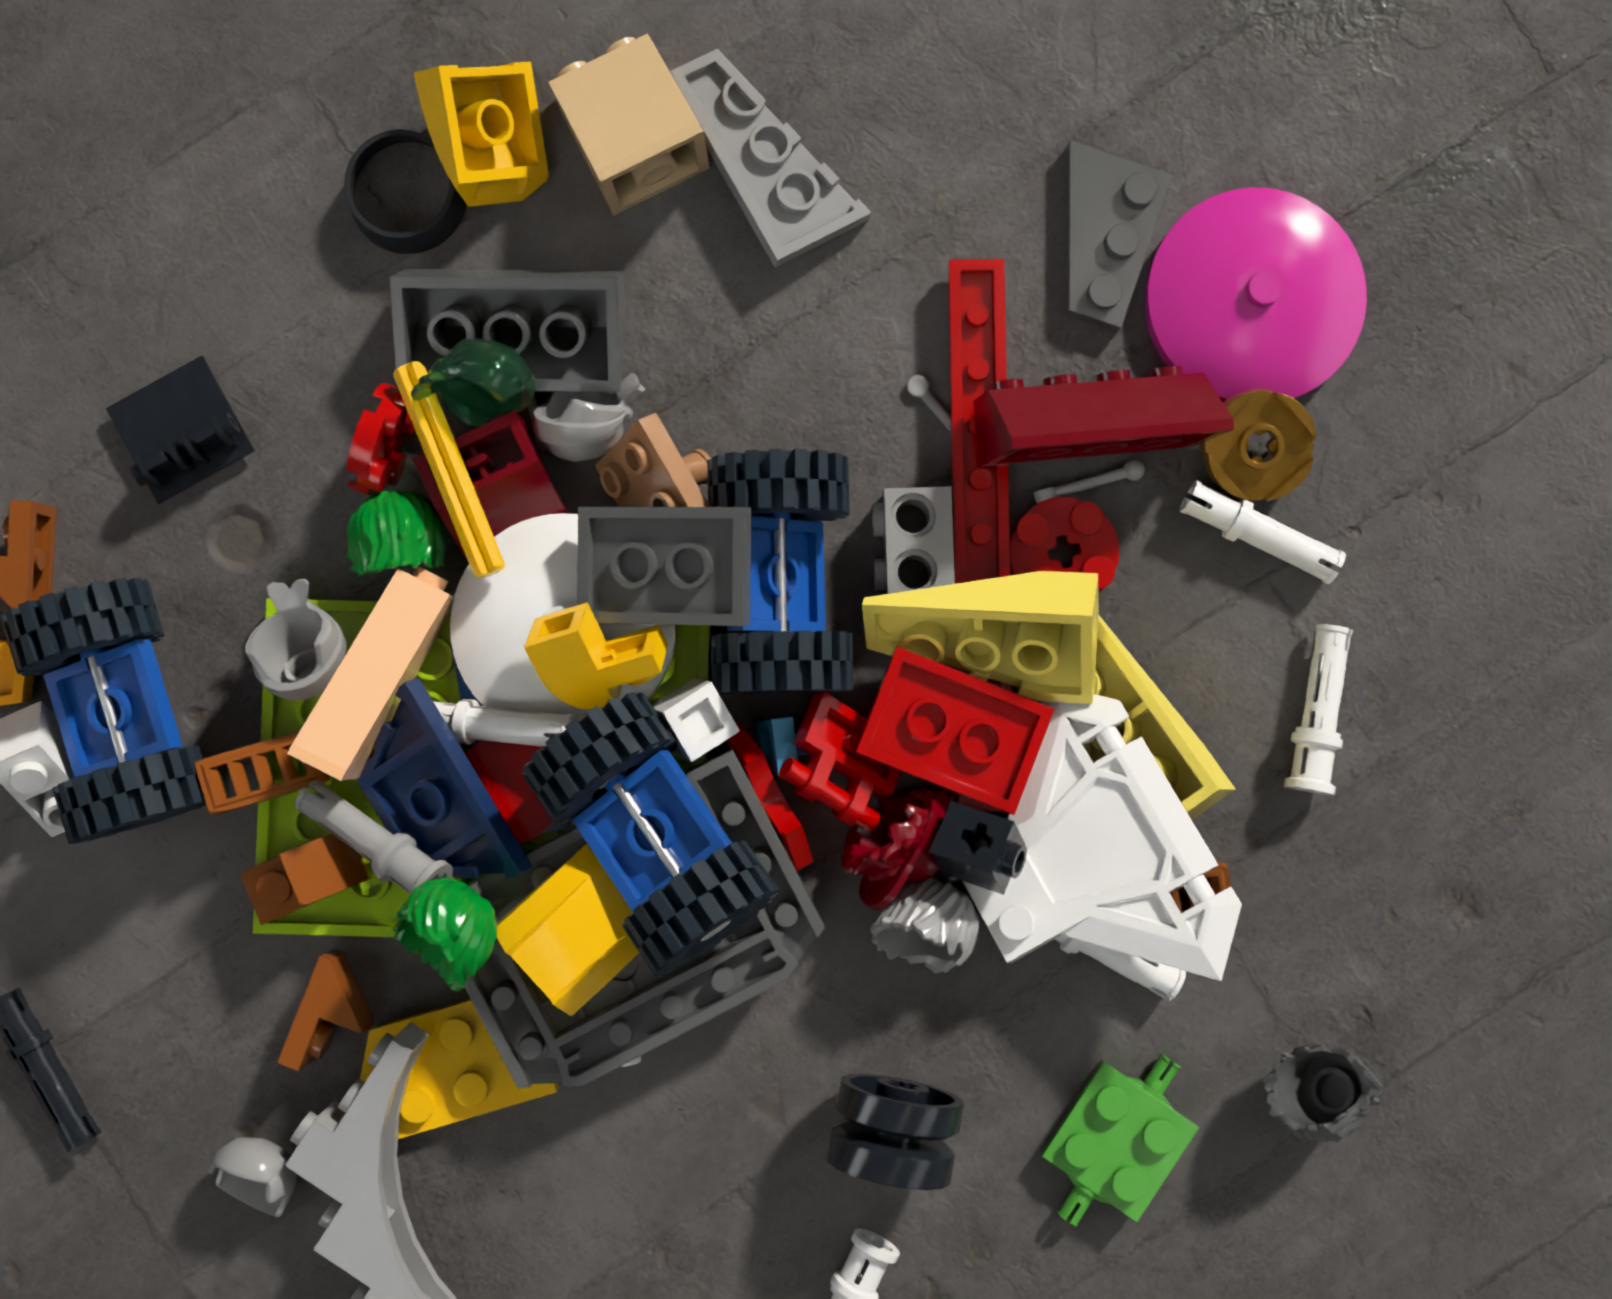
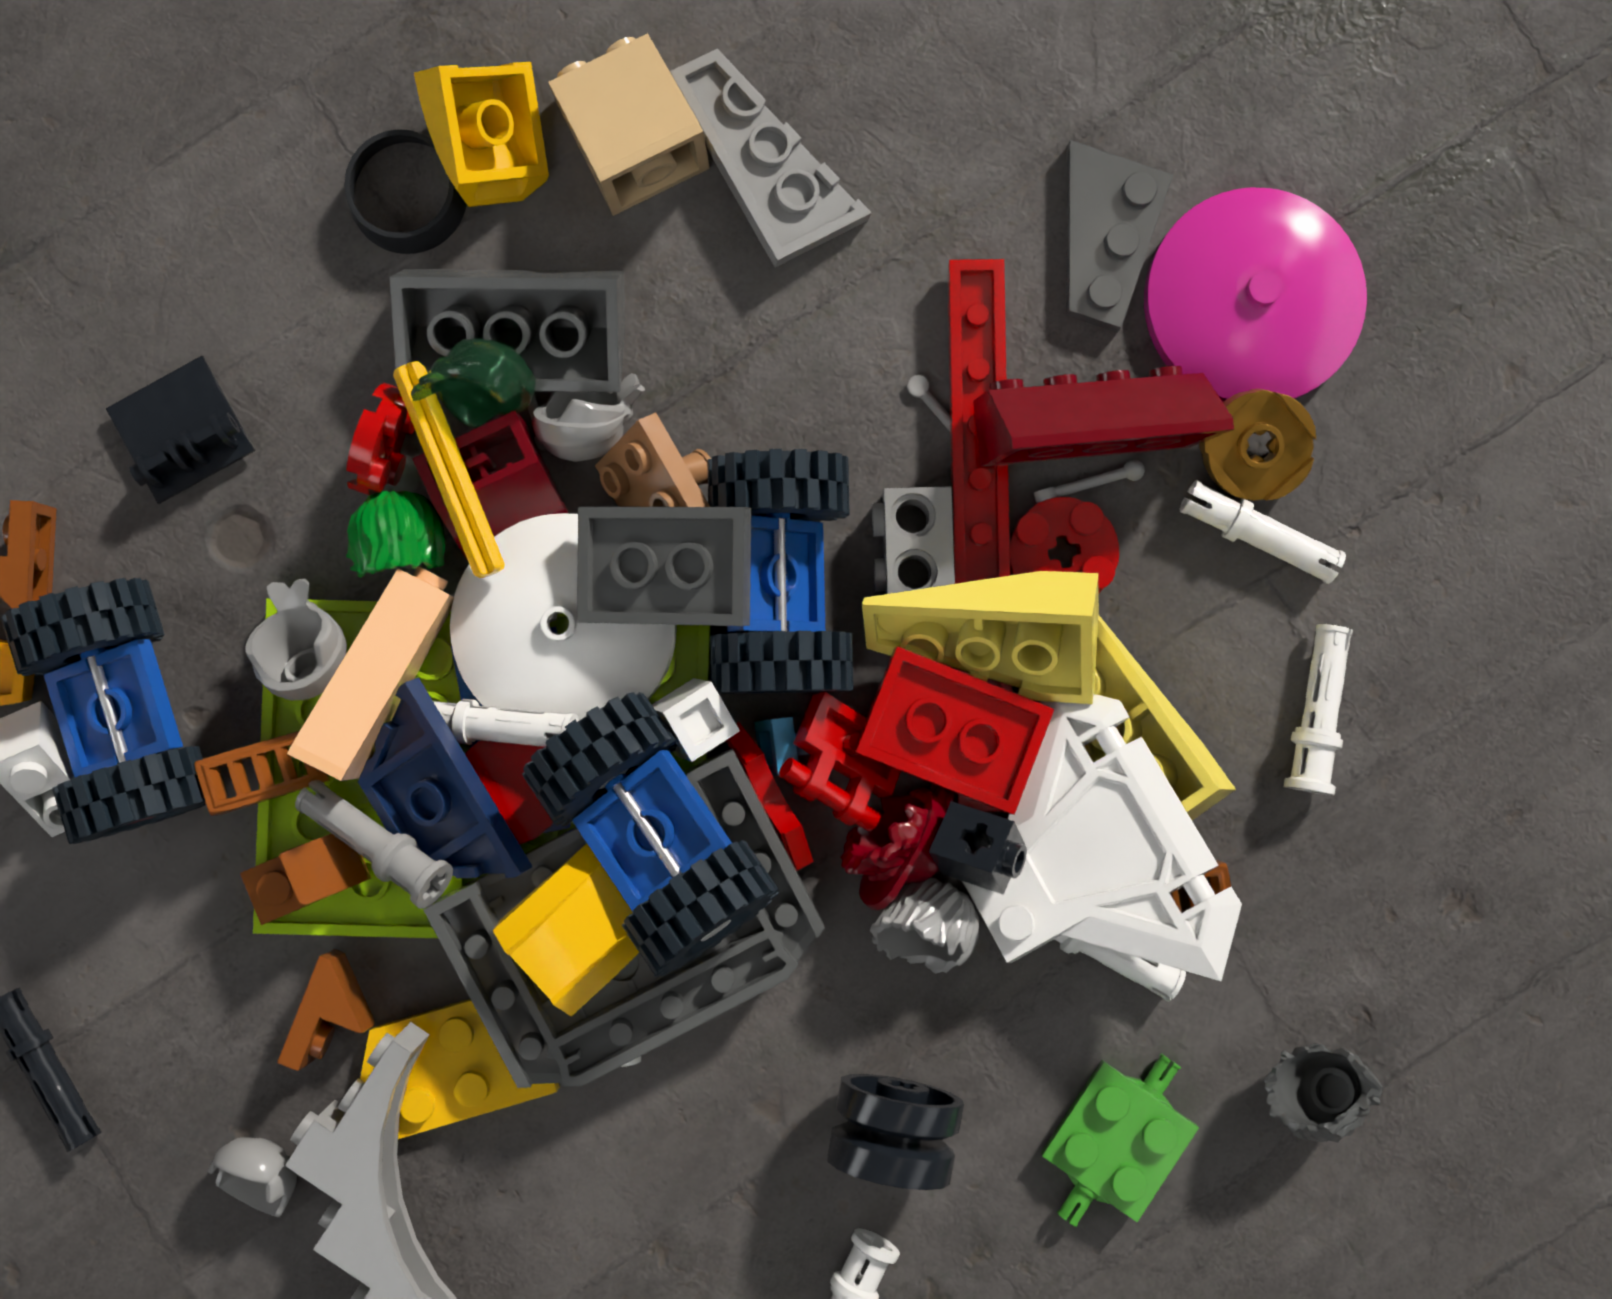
green hair [393,878,497,992] -> none
yellow brick [524,602,668,710] -> none

